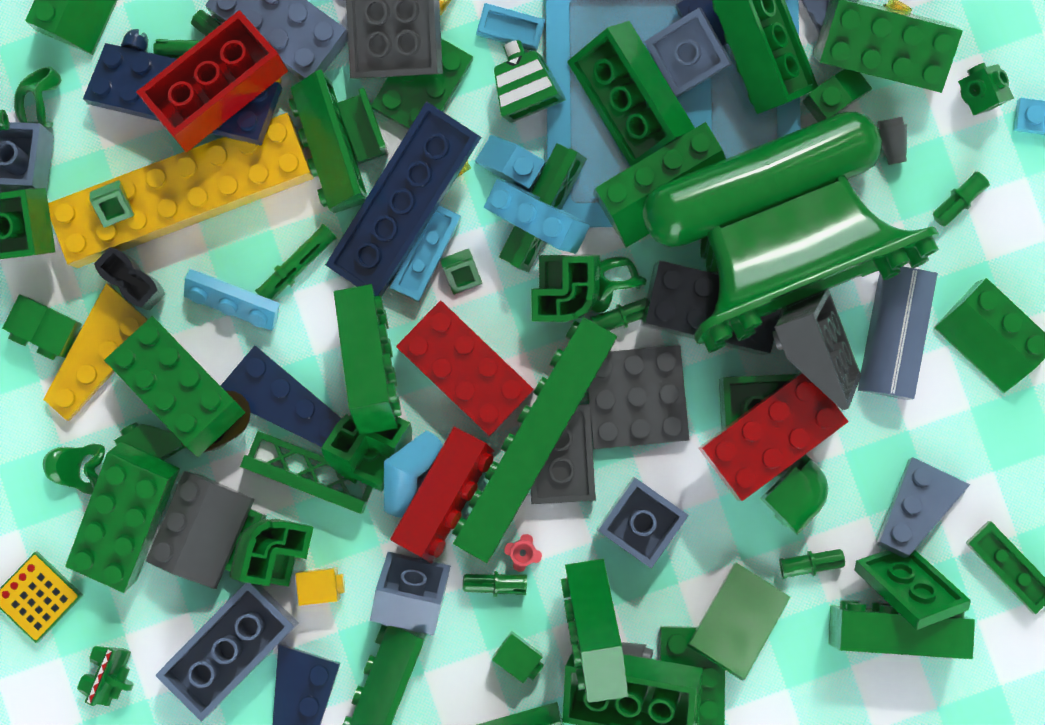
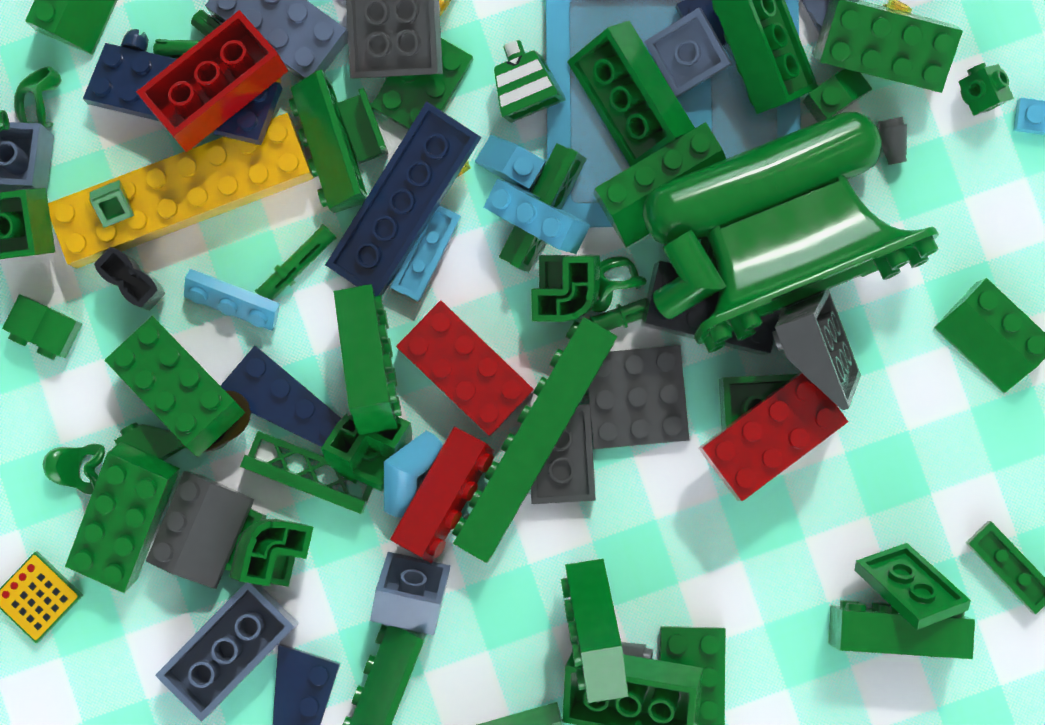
yellow wing [43,283,148,421] -> none
green hips [77,646,134,706] -> none
yellow brick [295,567,345,606] -> none
green slope [440,249,483,295] -> none
green axle [462,571,527,597] -> none
medium azure tile [476,3,546,52] -> none
green brick [492,630,544,683] -> none
coral plate [504,534,542,572] -> none
sand blue brick [596,477,689,569] -> none
green tile [687,562,791,681] -> none
green brick [760,454,829,535] -> none
green axle [779,549,845,579] -> none
sand blue brick [857,267,938,400] -> none
sand blue wing [876,457,971,558] -> none
green axle [932,171,990,227] -> none
none -> green brick [653,230,726,319]

